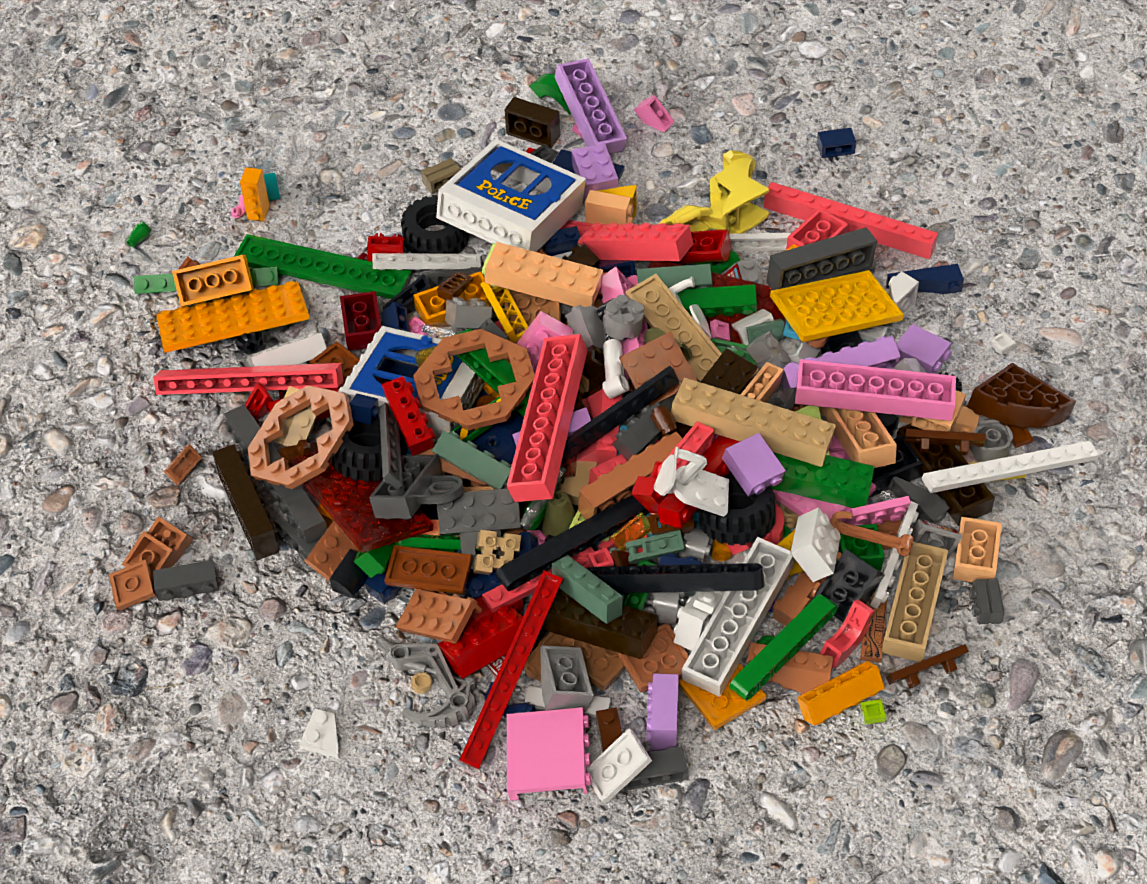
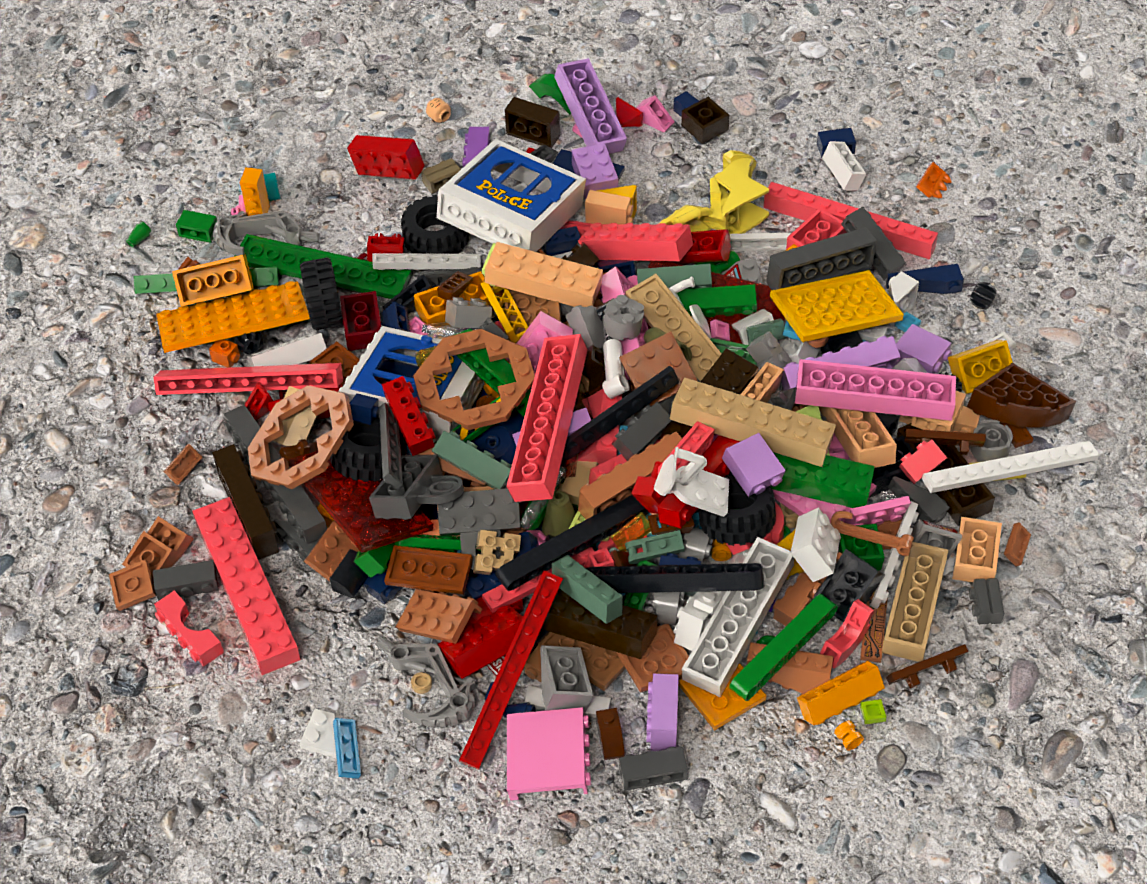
white tile [587,729,652,804] -> none
reddish brown brick [650,405,677,436] -> none
none -> coral arch [154,591,224,667]
none -> green brick [176,210,217,243]
none -> coral brick [192,497,301,675]
none -> orange brick [209,339,240,368]
none -> light grey piece [213,211,320,256]
none -> black tyre [300,257,343,330]
none -> dark azure tile [333,718,361,779]
none -> red brick [347,135,425,180]
none -> light nougat head [426,98,451,123]
none -> medium lavender brick [462,126,490,167]
none -> red slope [616,97,643,127]
none -> dark blue brick [673,91,699,117]
none -> dark brown brick [681,96,729,144]
none -> white brick [822,141,866,191]
none -> light orange wheel [834,720,864,751]
none -> dark grey brick [841,207,906,280]
none -> medium azure tile [895,312,921,332]
none -> coral brick [899,439,947,484]
none -> orange plate [916,162,951,198]
none -> yellow slope [947,340,1013,394]
none -> black piece [970,282,997,309]
none -> nougat plate [1004,522,1031,567]

